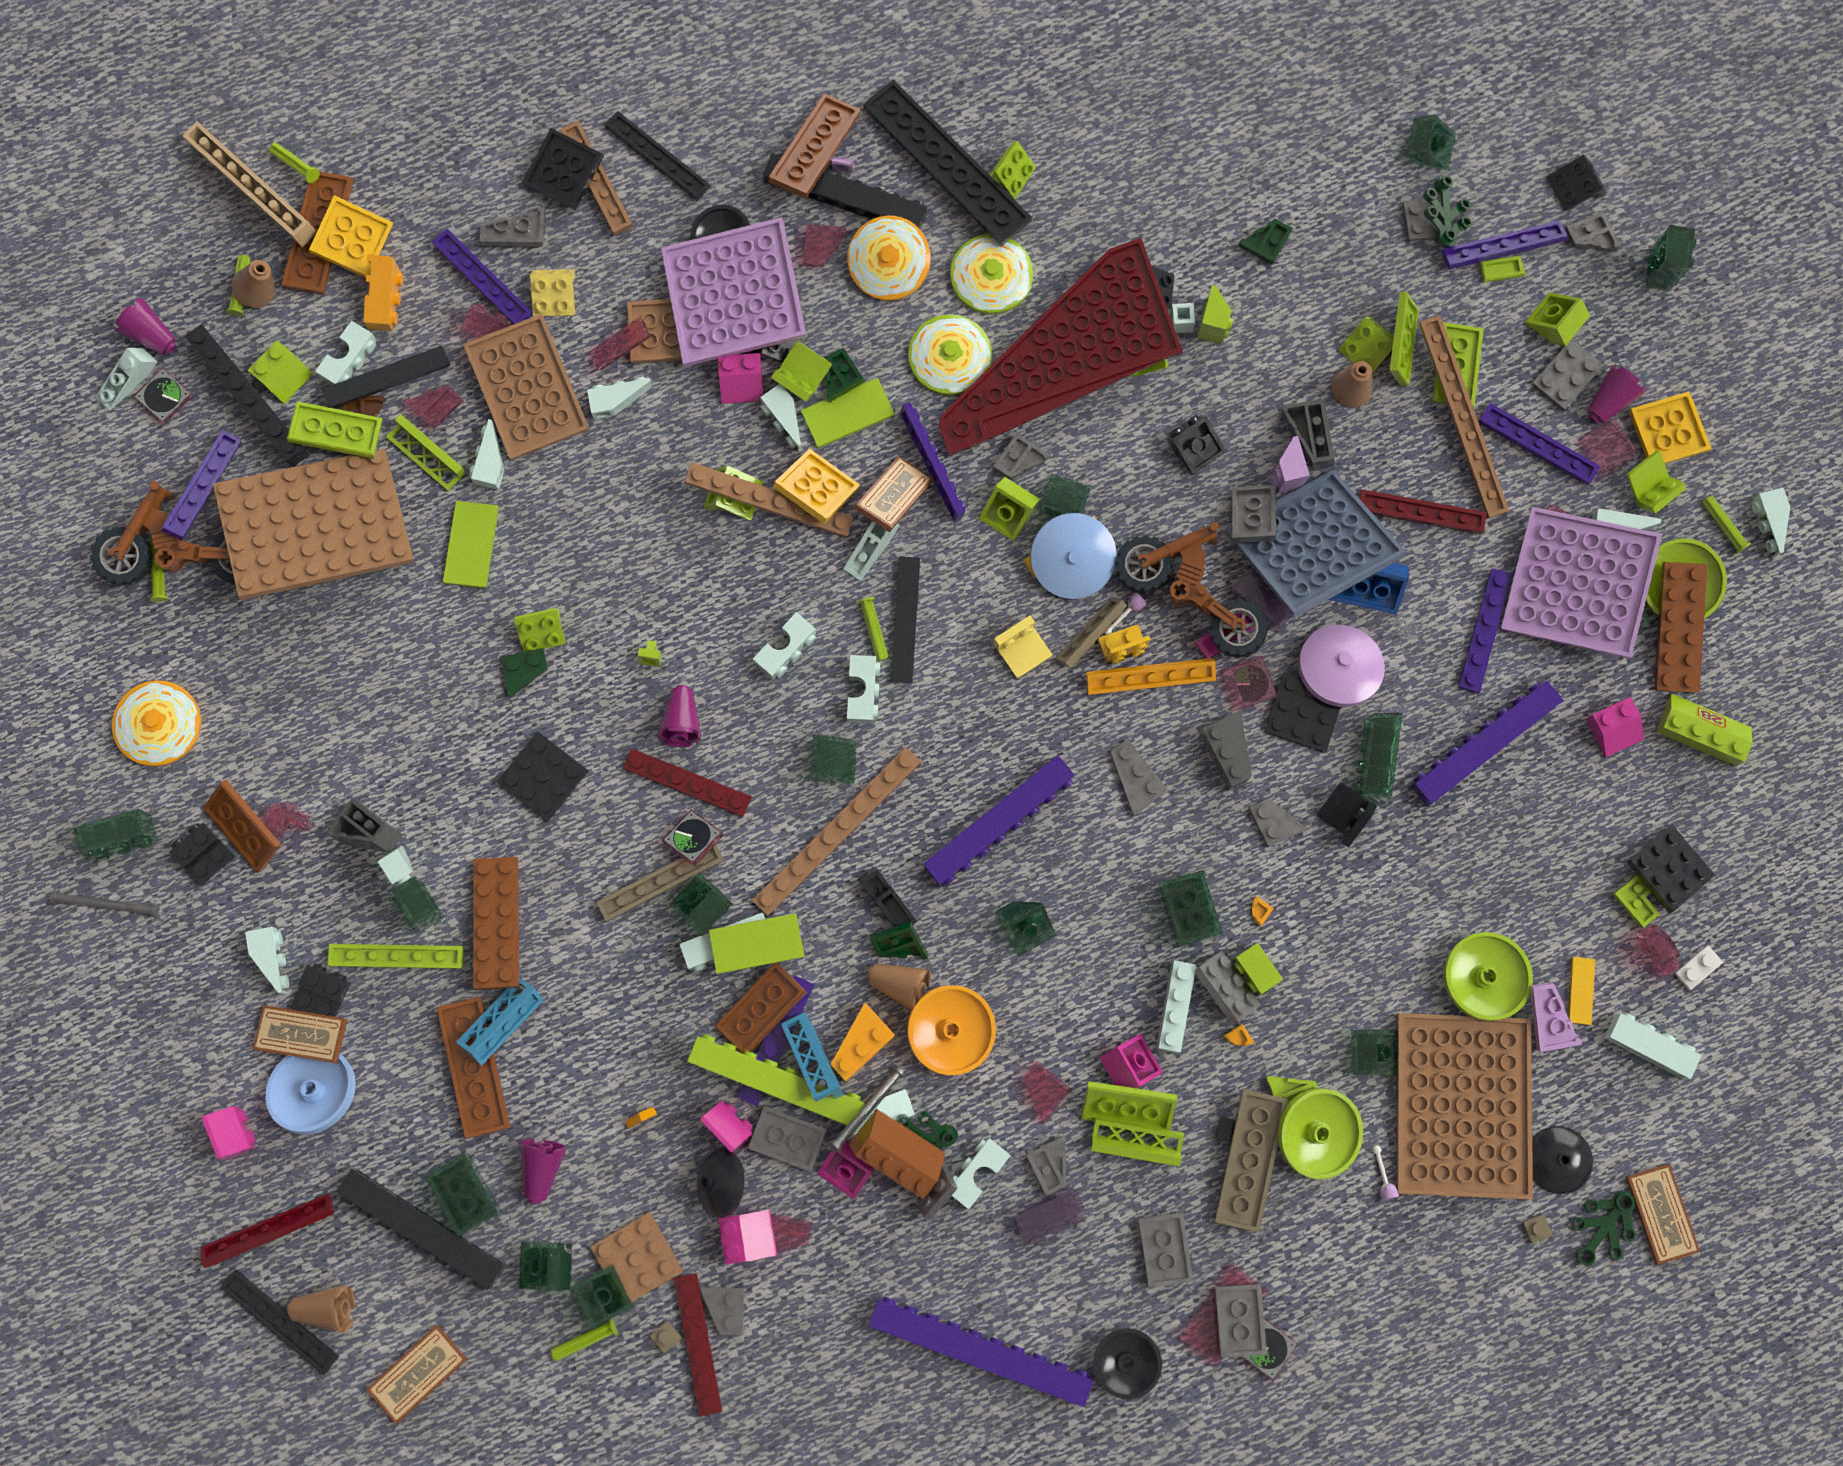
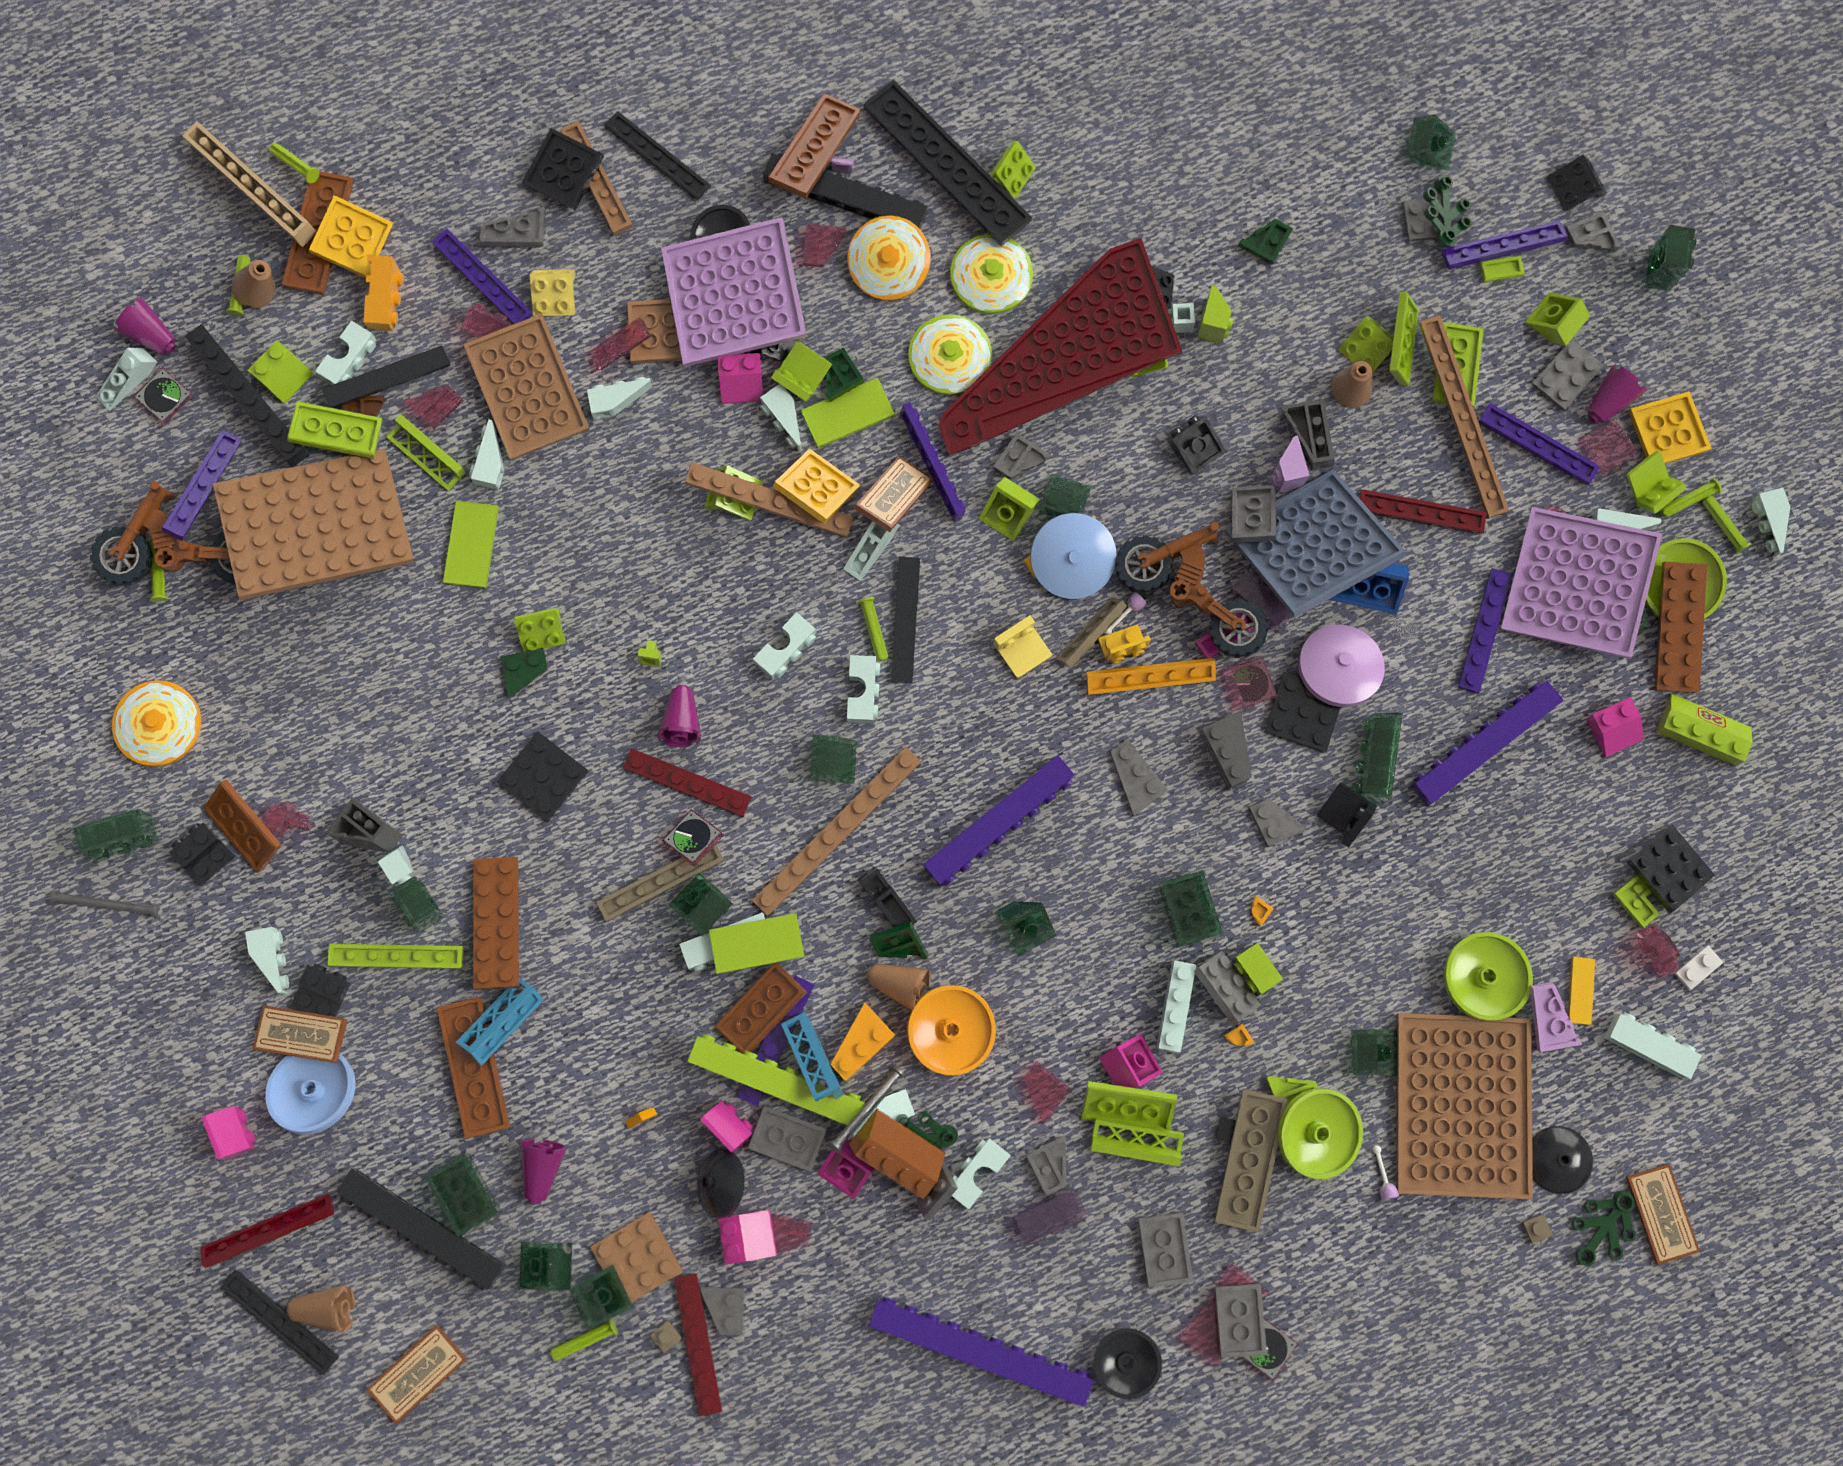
none -> lime axle [1660,478,1722,517]

